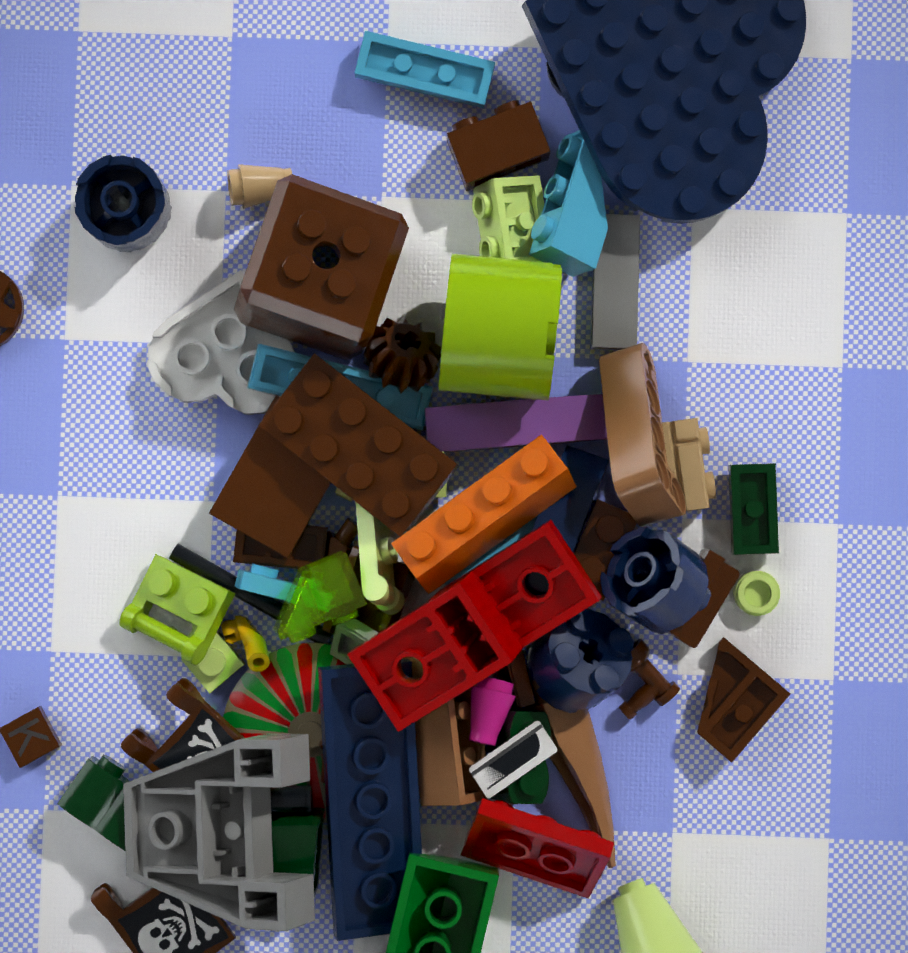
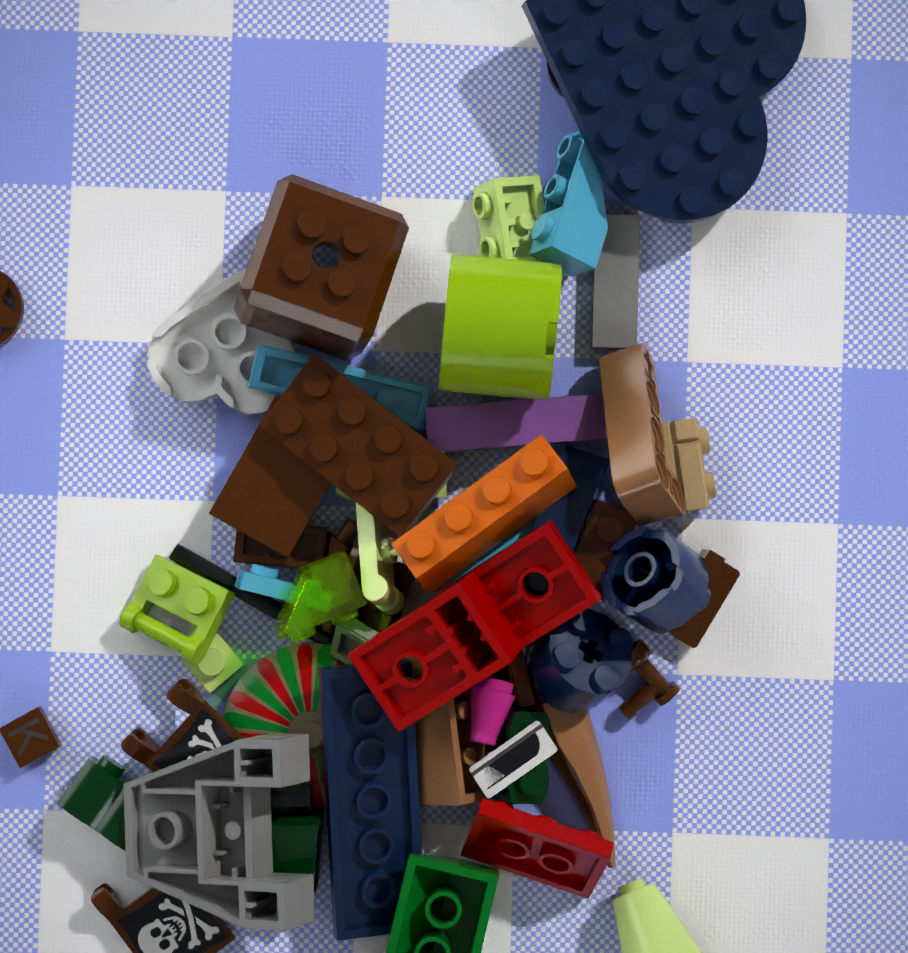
dark blue brick [74,155,172,253] -> none
yellow arm [221,615,270,672] -> none
tan cone [227,164,292,209] -> none
medium azure plate [354,31,495,109] -> none
reddish brown gear [363,316,442,394] -> none
reddish brown brick [447,100,551,191] -> none
reddish brown wing [697,637,791,763] -> none
dark green plate [728,463,779,555] -> none
yellowish green tile [733,571,780,616] -> none

